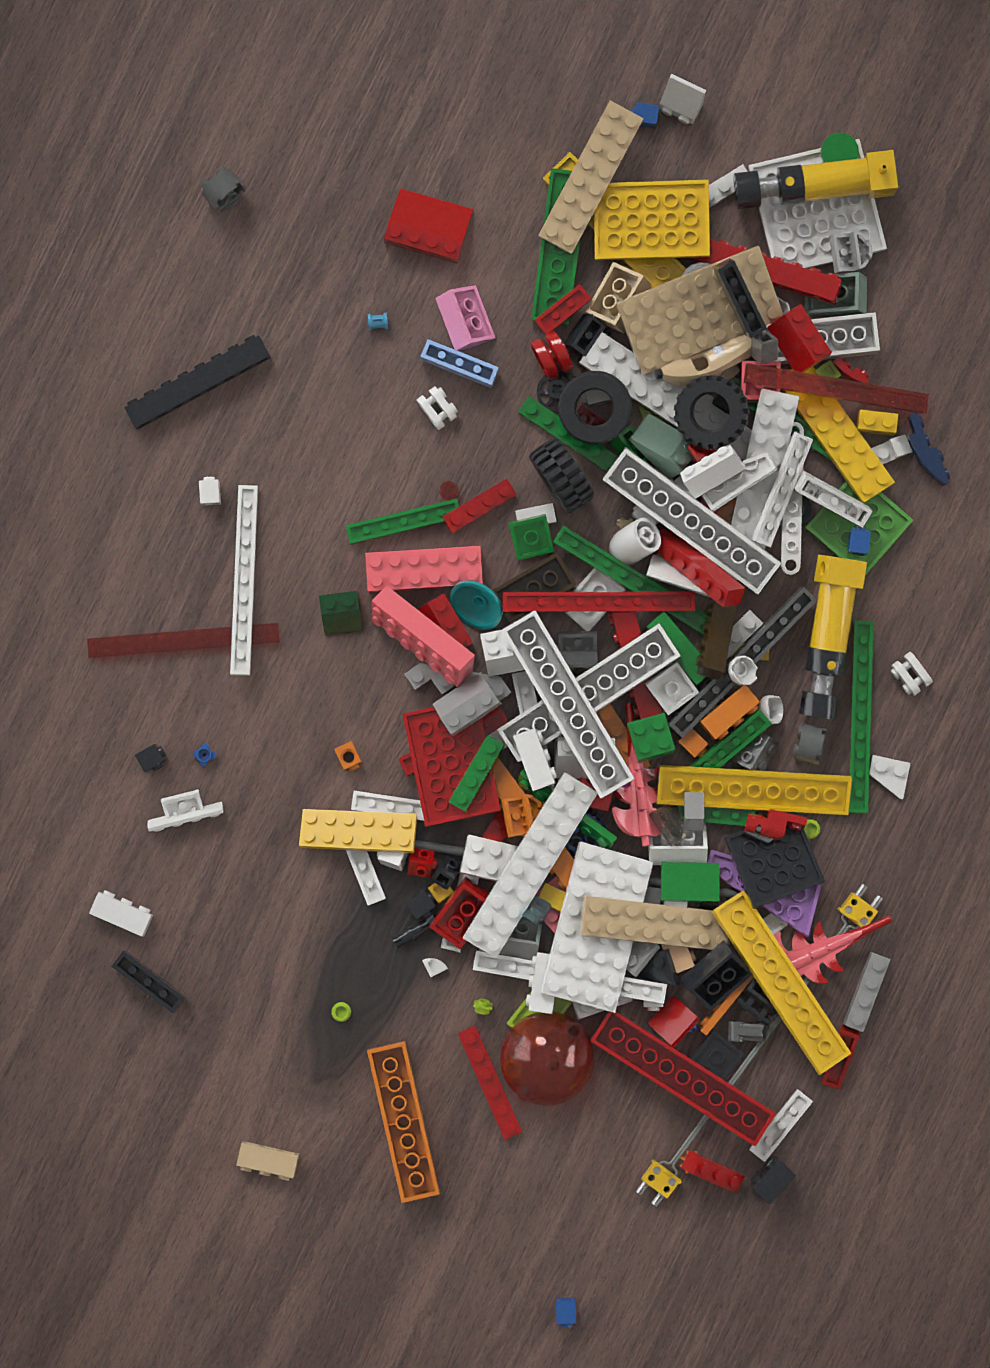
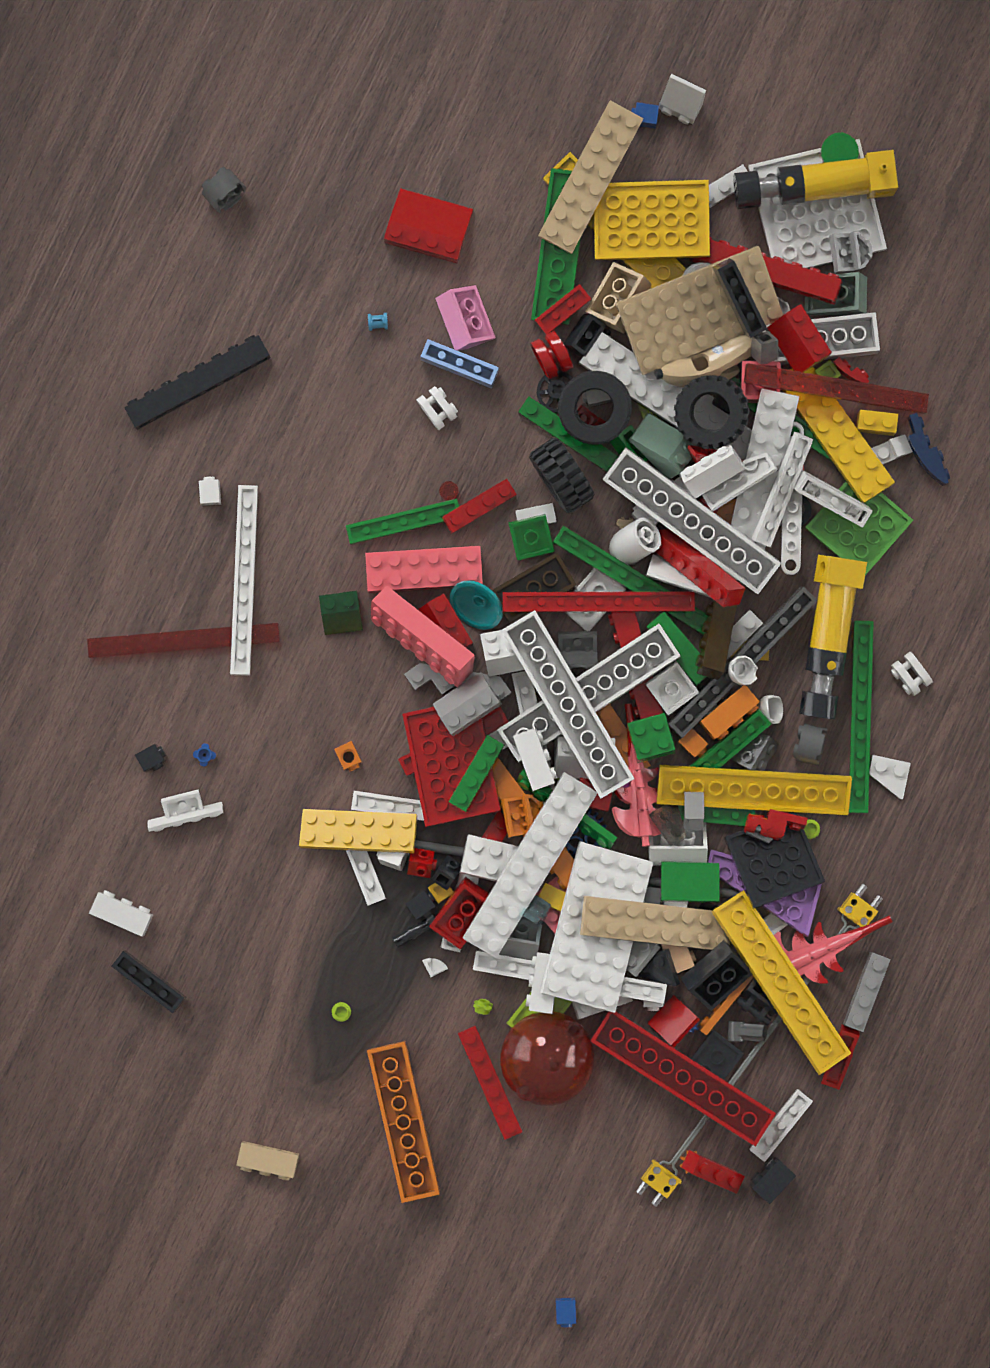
blue brick [847,526,871,556] -> none

